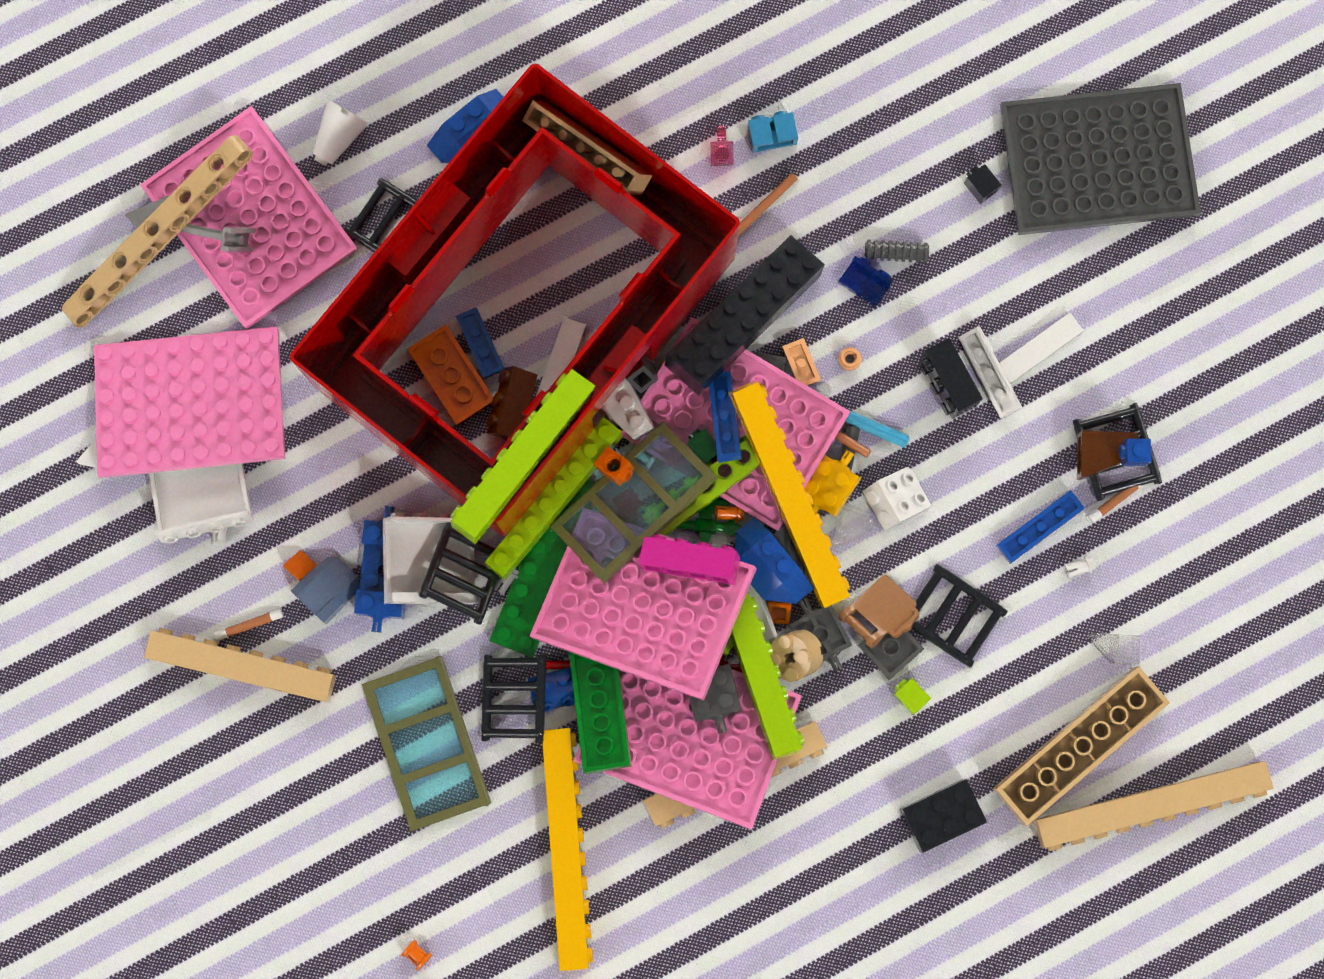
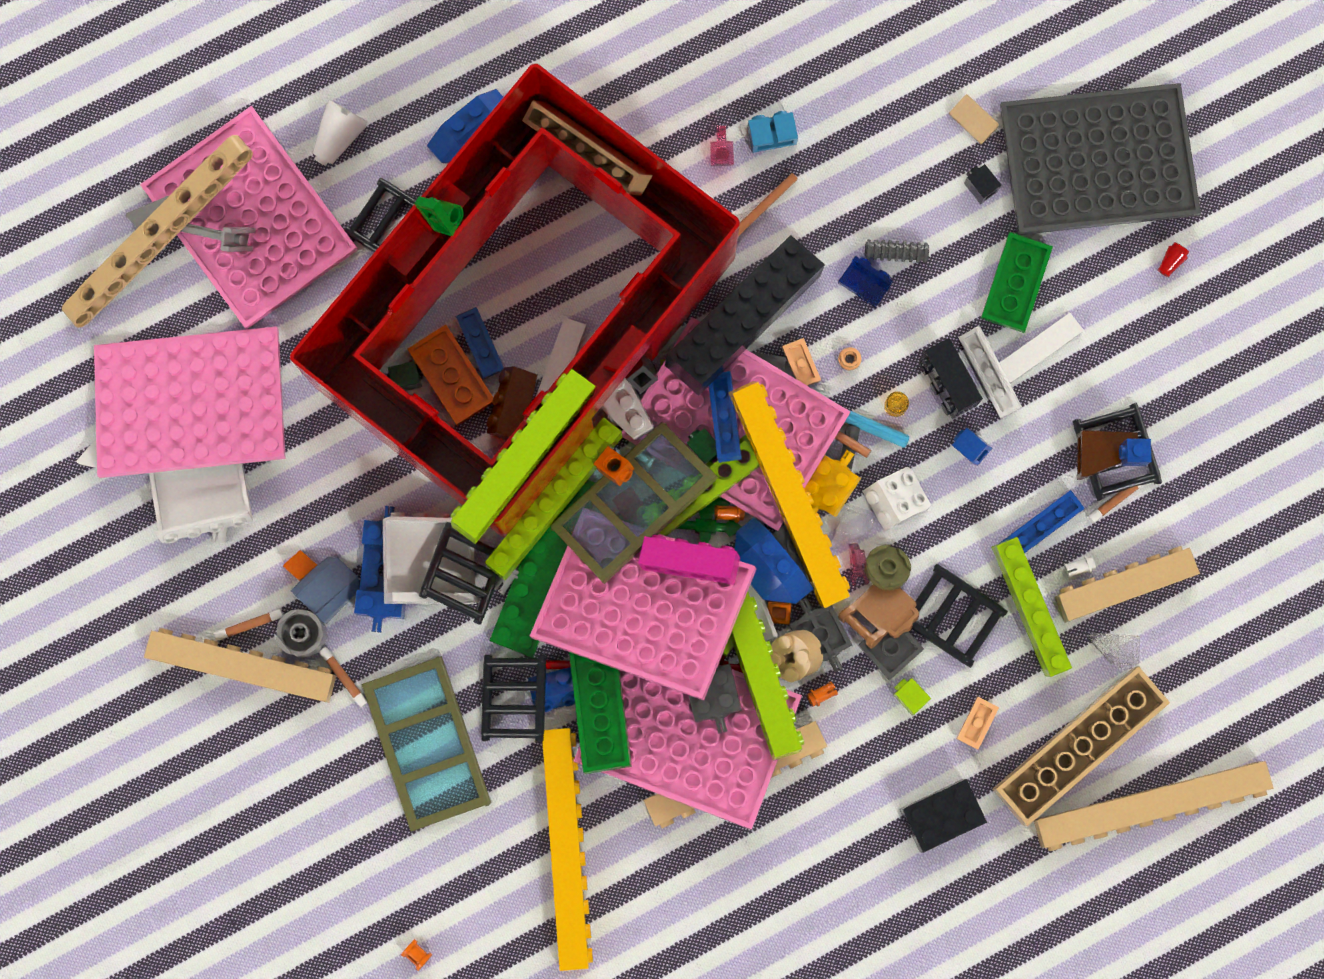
none -> light grey brick [276,609,328,658]
none -> nougat bar [319,647,368,708]
none -> dark green brick [386,361,422,391]
none -> green plate [414,196,463,236]
none -> orange pin [806,681,838,707]
none -> clear pink plate [848,543,869,586]
none -> olive tile [864,545,911,591]
none -> clear yellow wheel [884,392,909,417]
none -> tan slope [949,94,999,145]
none -> blue brick [952,428,993,466]
none -> light nougat plate [956,697,999,750]
none -> green plate [980,232,1053,333]
none -> lime brick [991,537,1072,677]
none -> tan brick [1055,546,1200,623]
none -> red cone [1157,242,1189,278]

